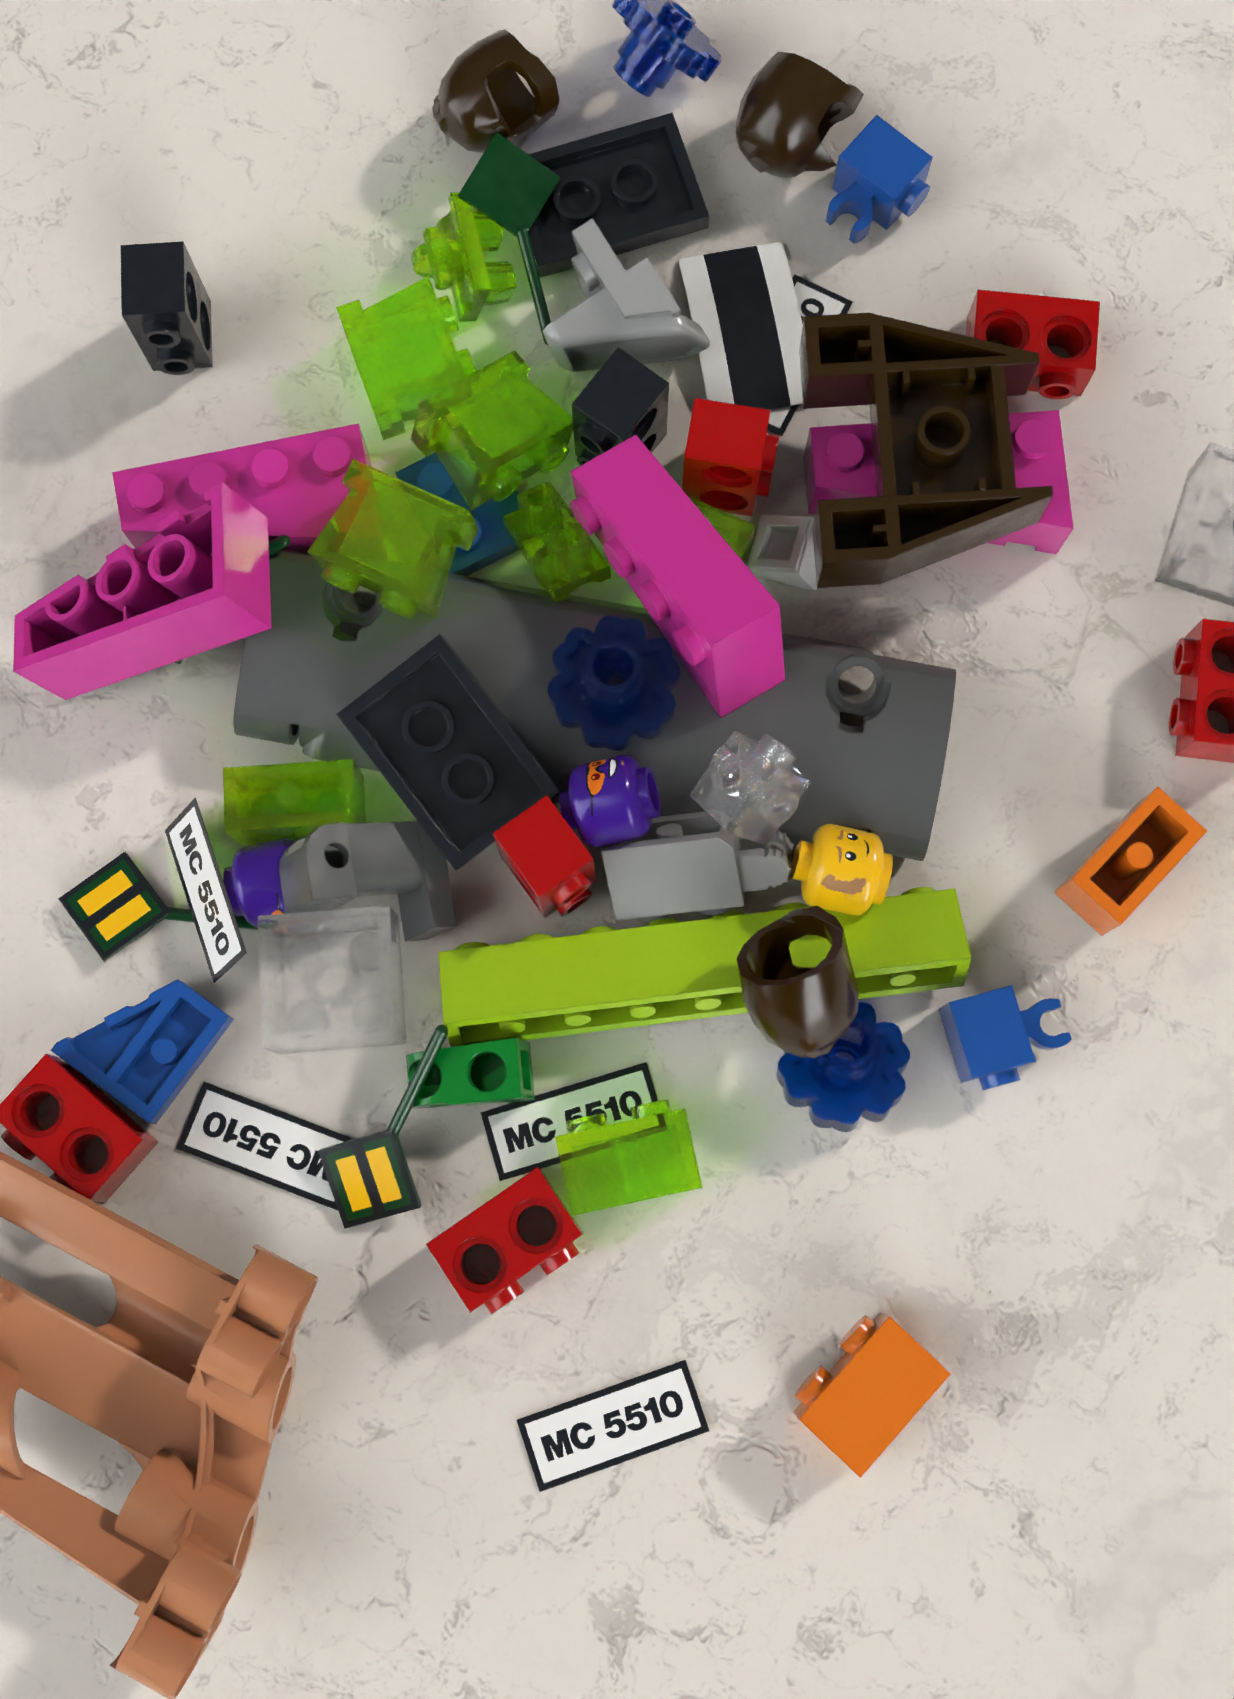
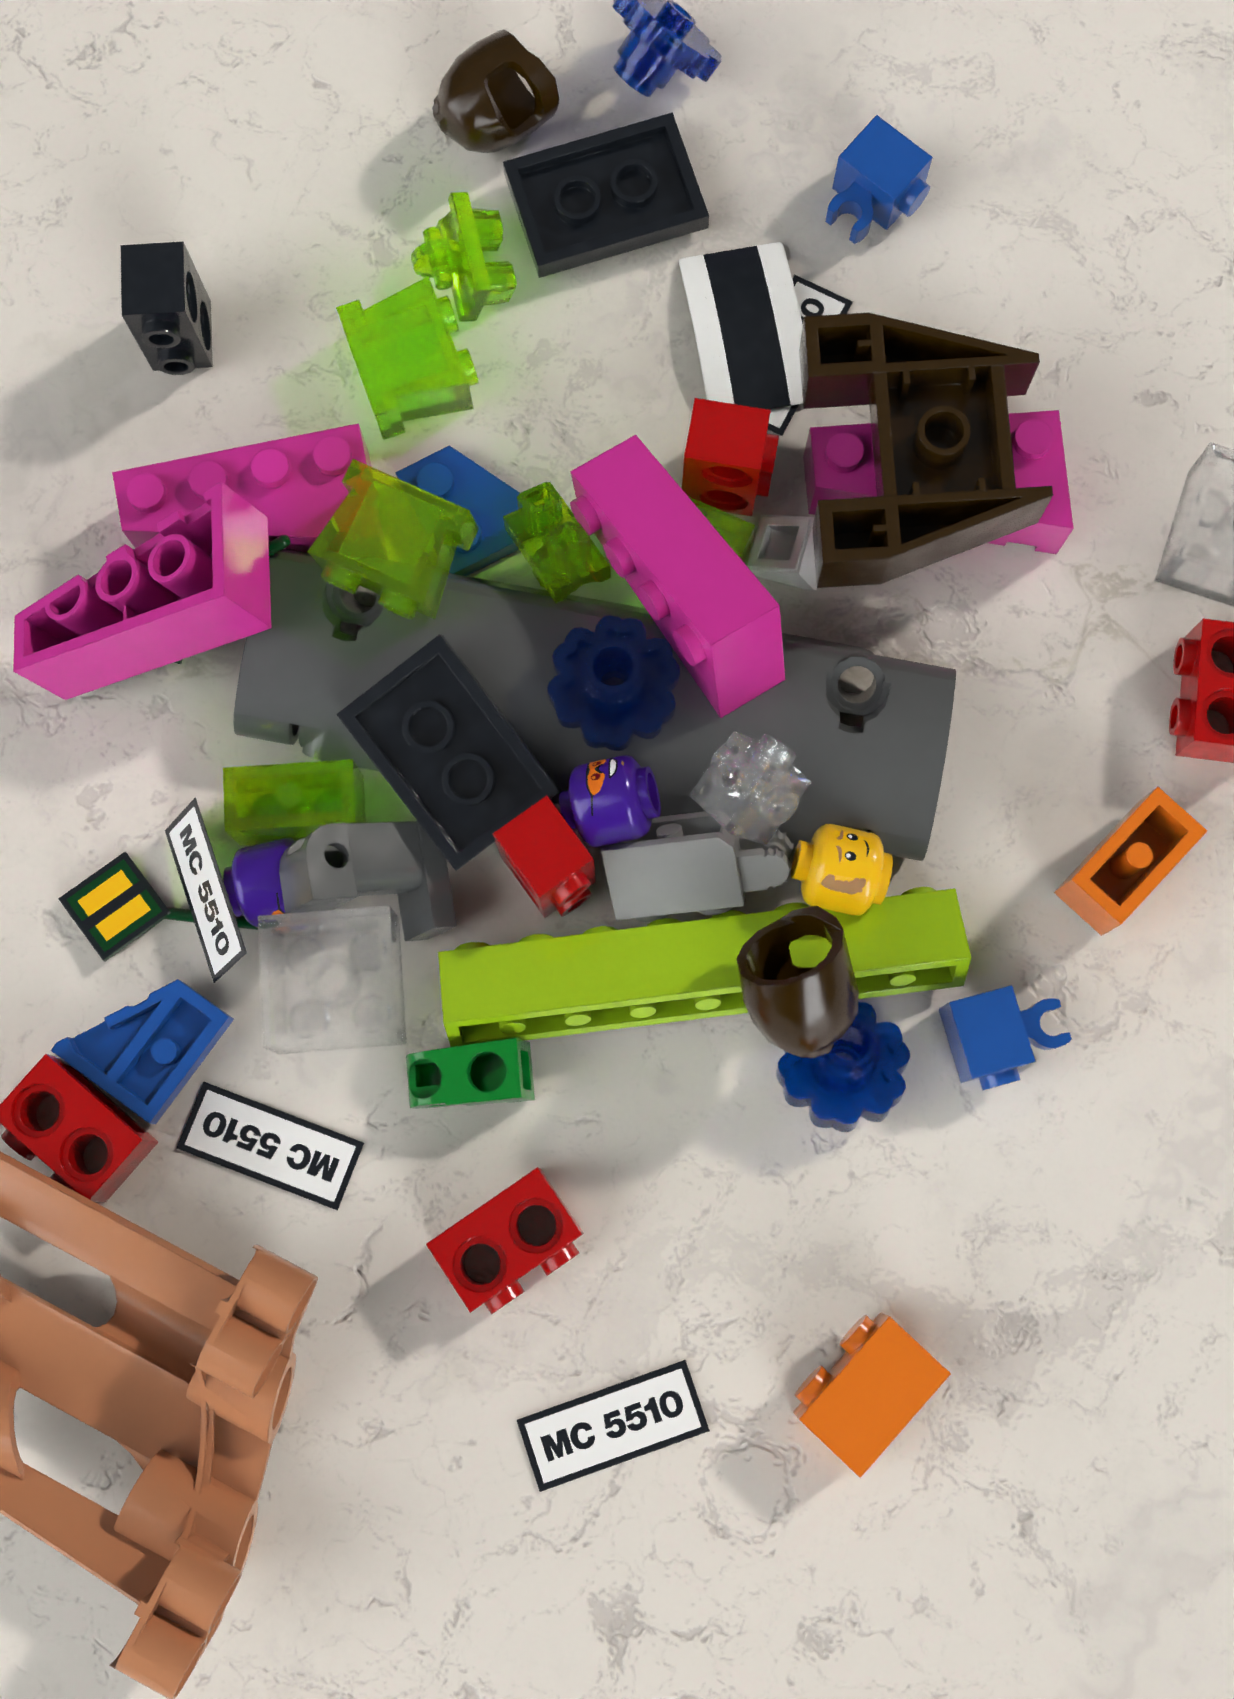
piece [318,1025,448,1229] -> none
clear neon green hips [410,350,573,511] -> none
dark green piece [458,132,561,345] -> none
sticker [480,1062,667,1181] -> none
light grey piece [543,218,710,372] -> none
clear neon green brick [555,1100,703,1216] -> none
black brick [572,347,669,466] -> none
dark brown piece [736,51,864,178] -> none
red brick [965,289,1100,399] -> none

